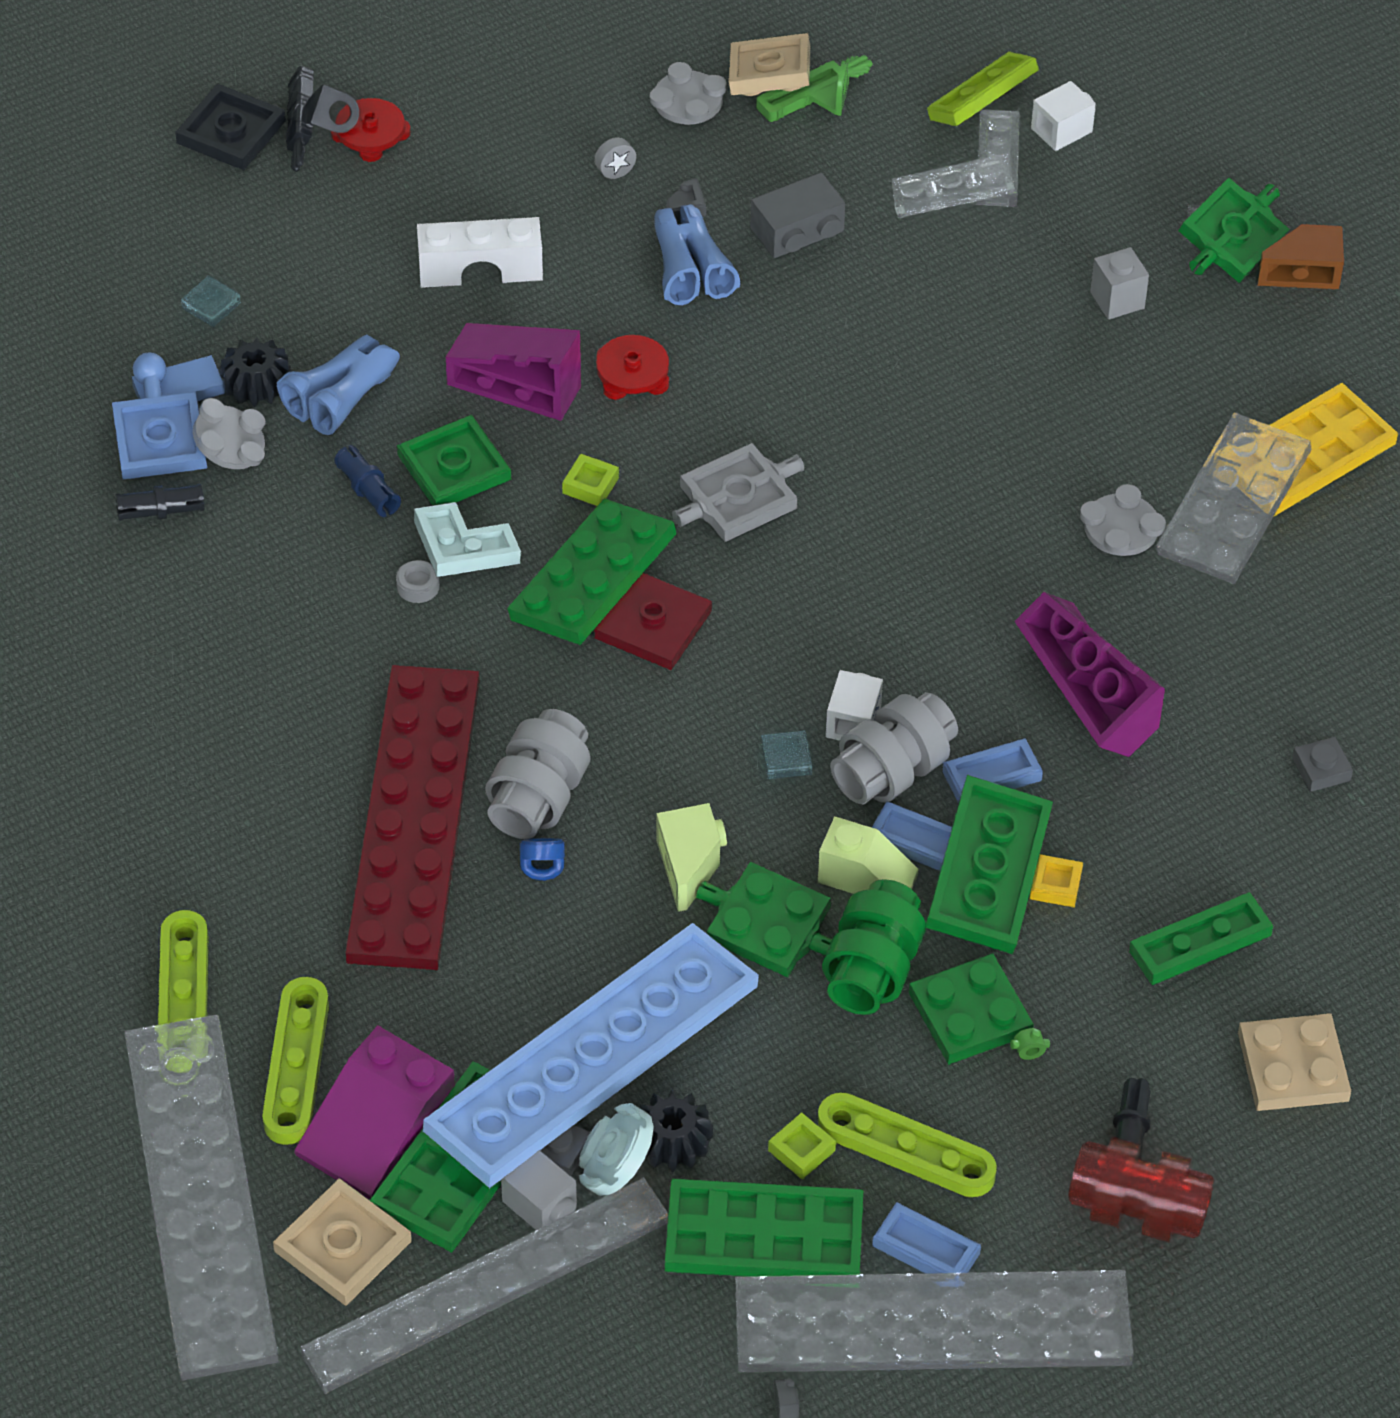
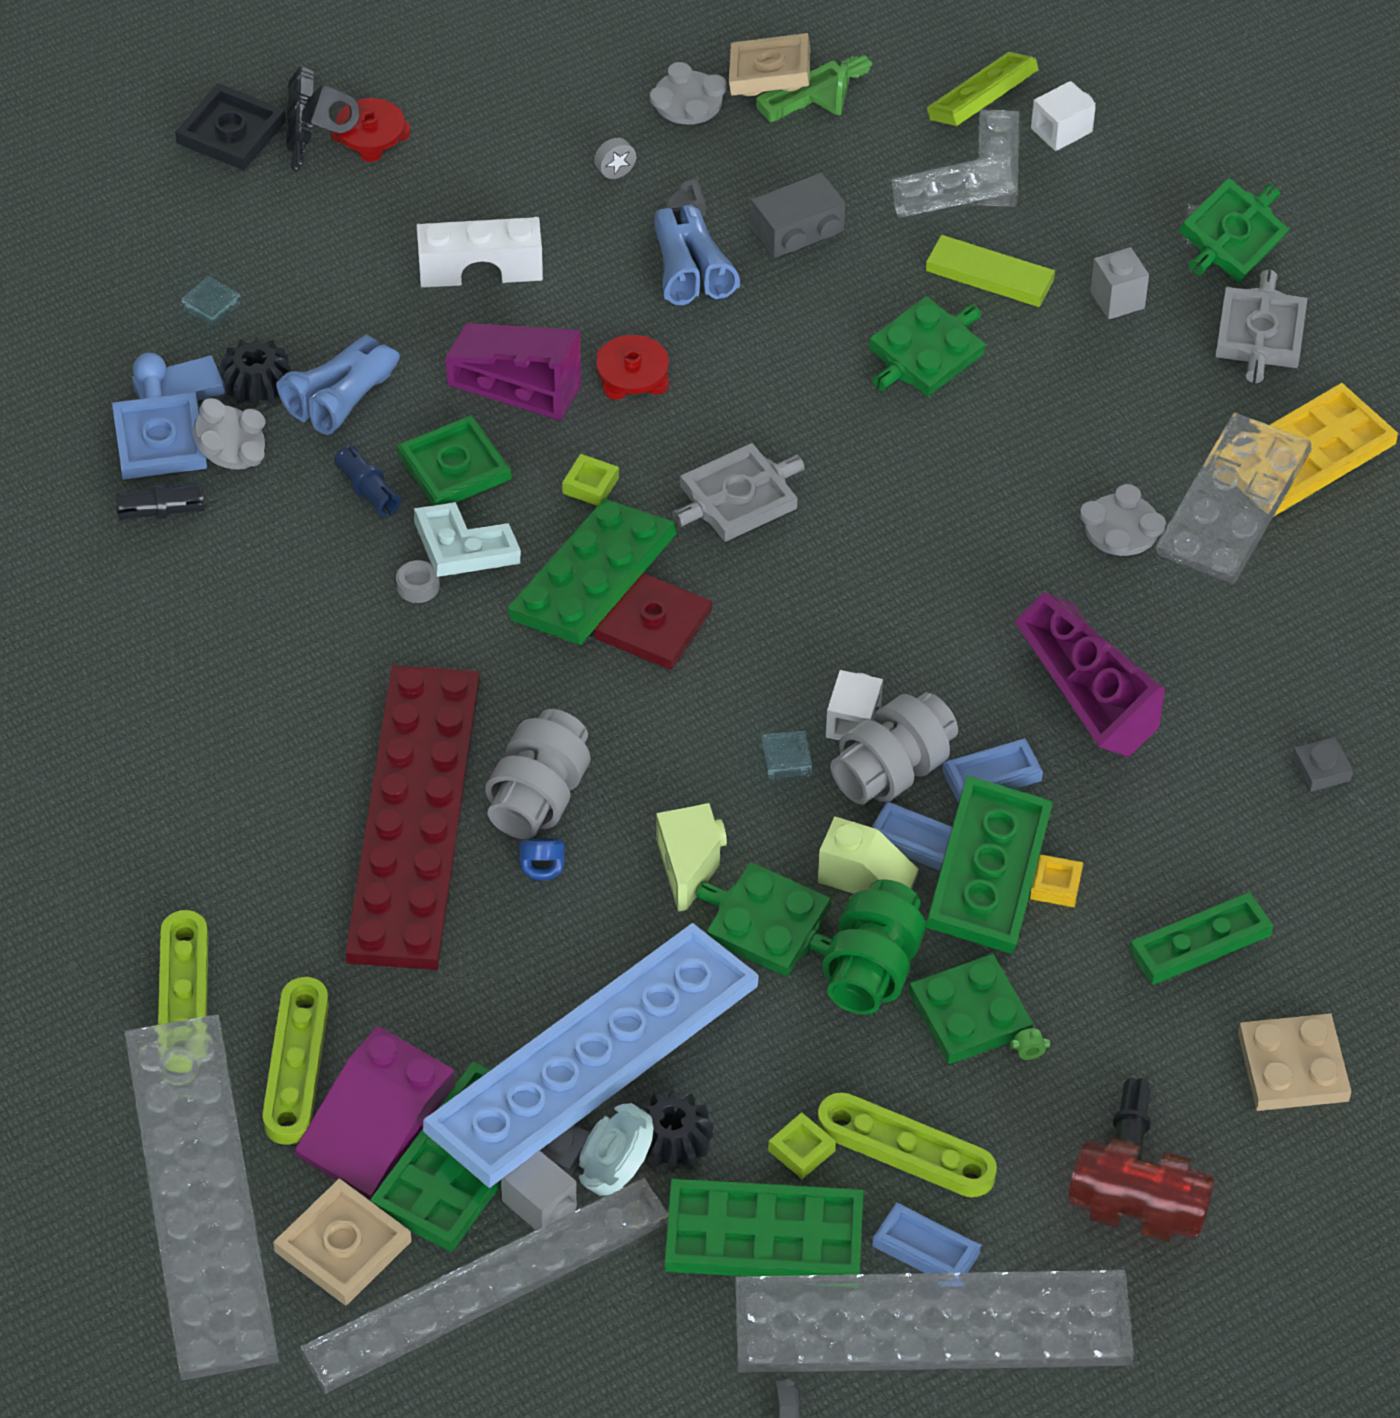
dark orange slope [1257,224,1344,289] -> none
none -> green plate [868,296,986,397]
none -> lime tile [926,235,1055,307]
none -> light grey plate [1216,270,1307,383]

